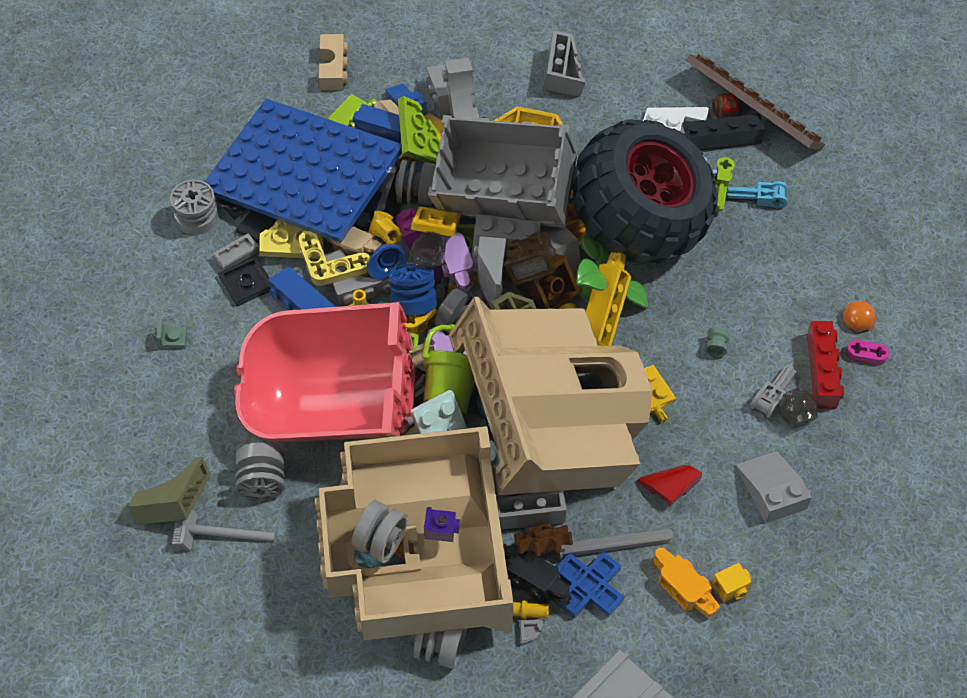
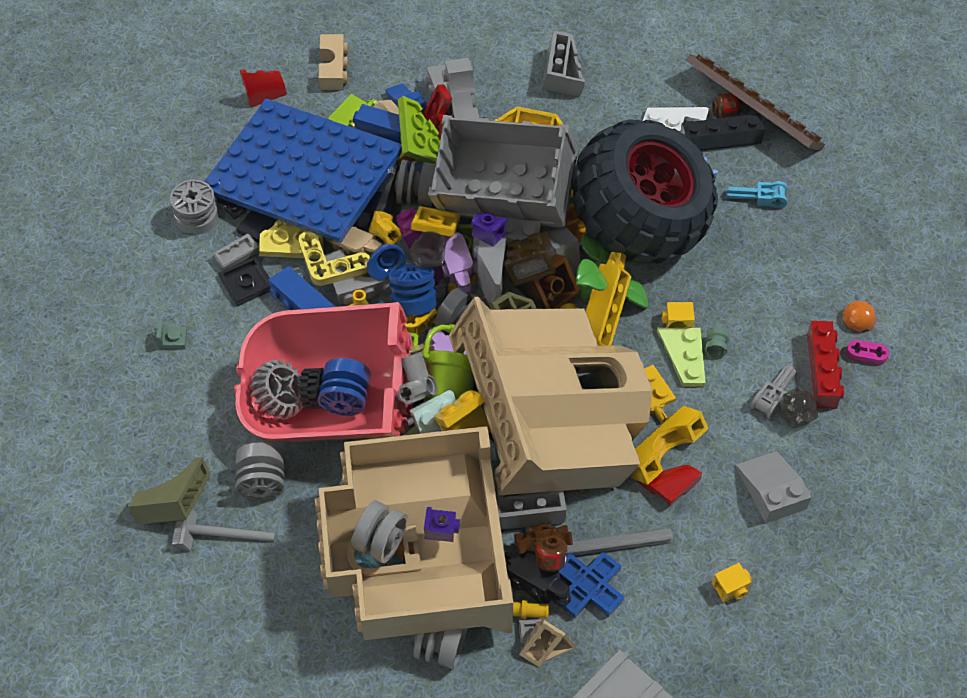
light orange hinge [652,547,720,618] -> none
lime connector [715,157,735,213] -> none
none -> red slope [240,70,287,108]
none -> light grey gear [249,359,304,420]
none -> black tyre [298,368,324,409]
none -> blue wheel [317,358,371,416]
none -> light grey piece [396,352,437,405]
none -> red plate [423,84,452,140]
none -> yellow bracket [434,390,491,433]
none -> dark purple brick [471,211,507,247]
none -> tan slope [519,620,577,667]
none -> reddish brown head [536,536,568,572]
none -> yellow arch [630,406,709,485]
none -> yellowish green wing [657,327,706,387]
none -> yellow brick [662,302,695,328]

